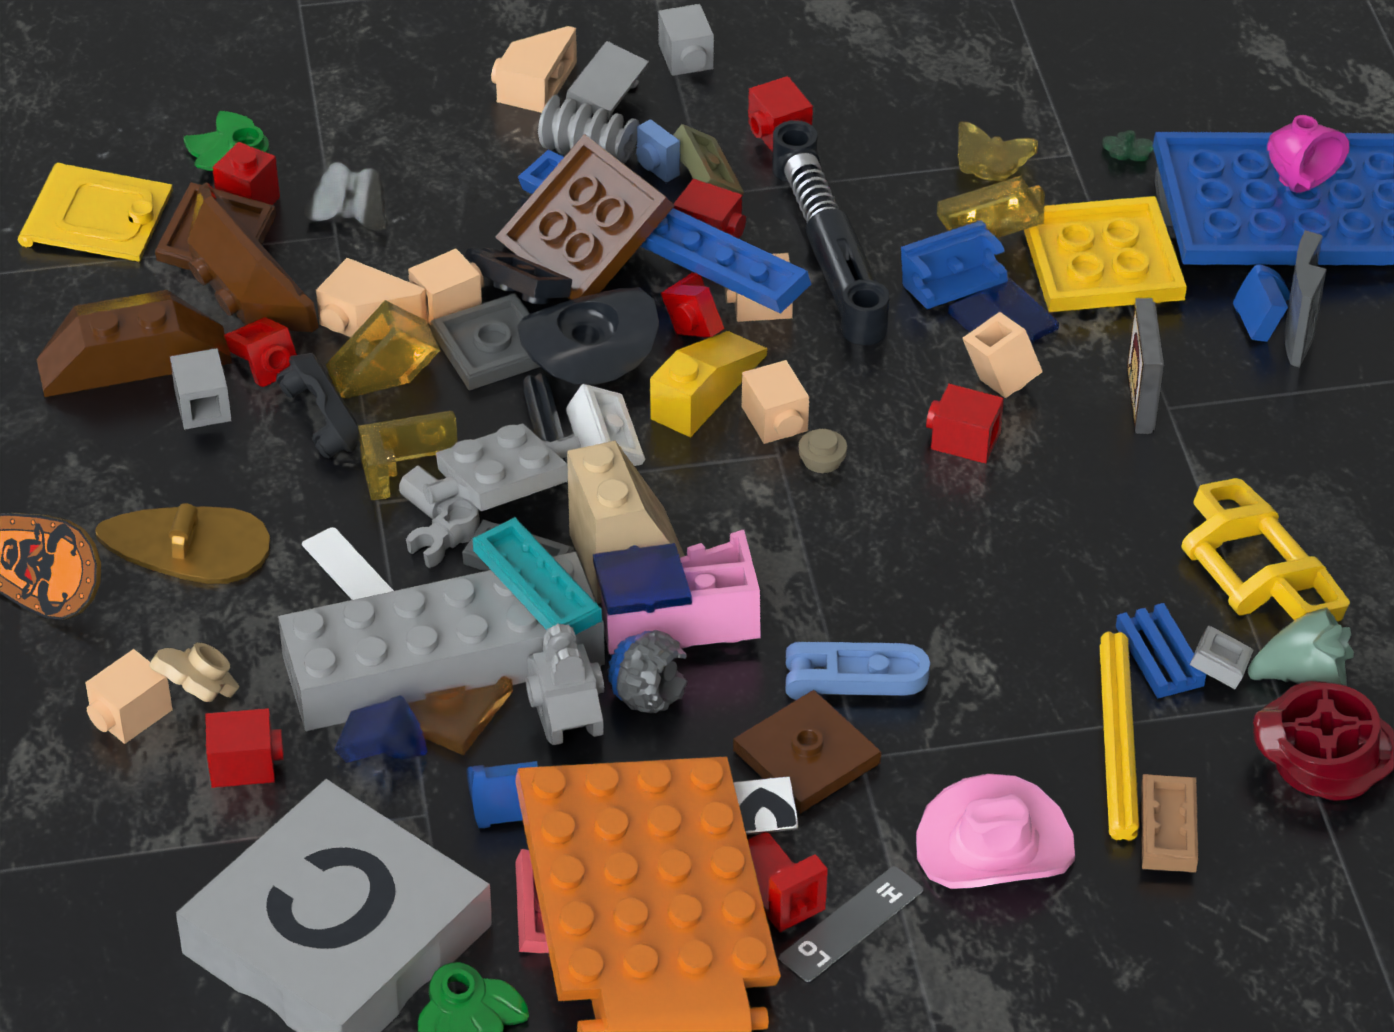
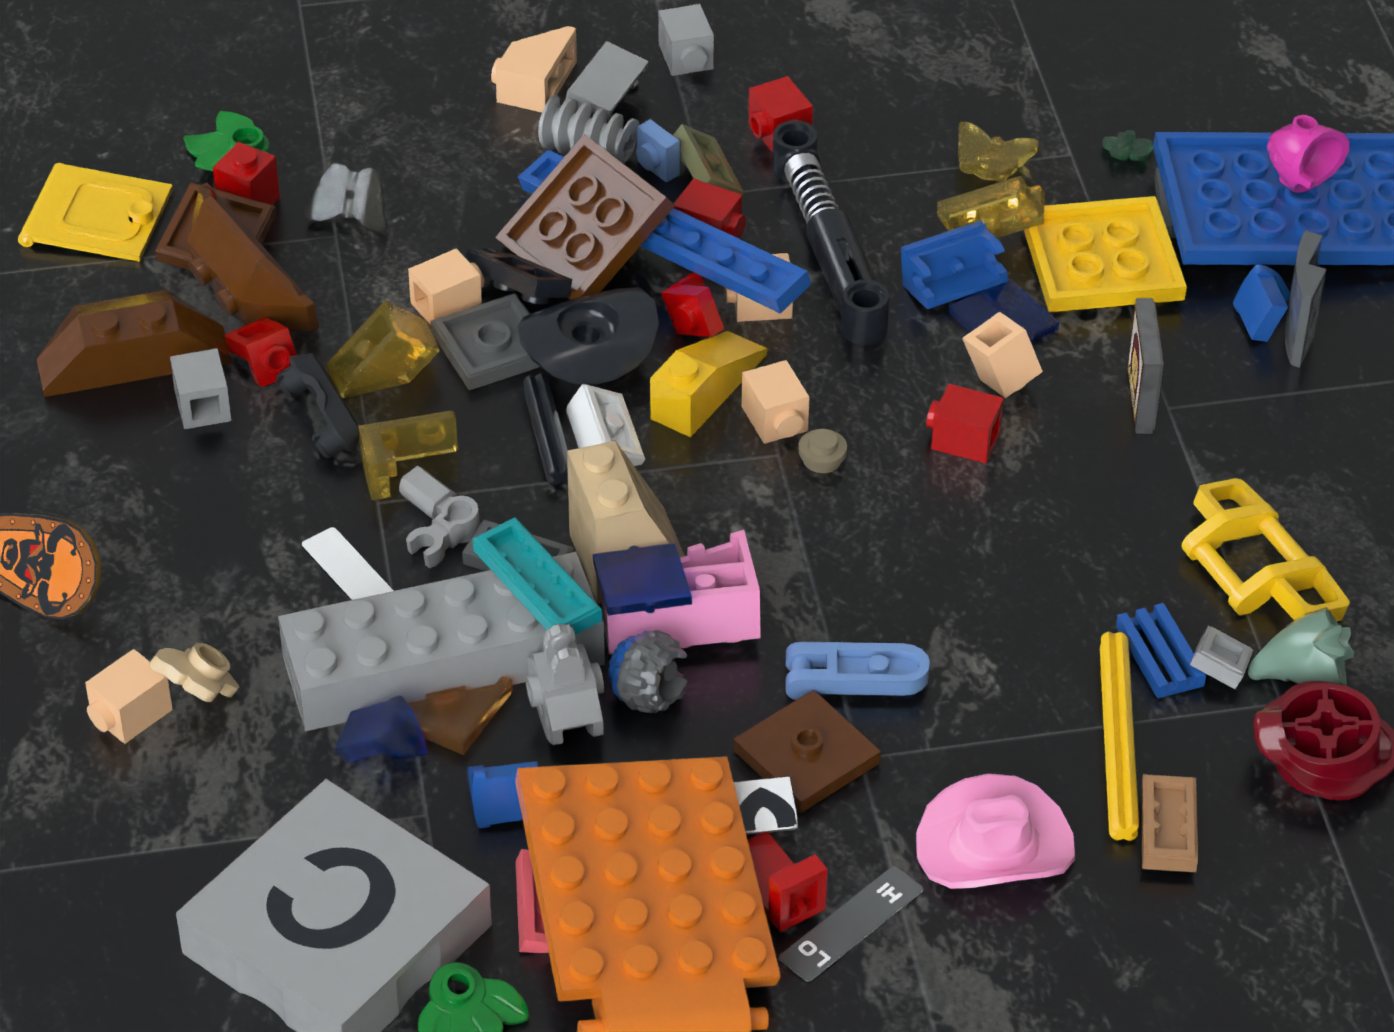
pearl gold shield [95,503,270,584] -> none
red brick [206,708,284,788] -> none
light nougat slope [316,258,428,340] -> none
light grey plate [423,423,581,511] -> none

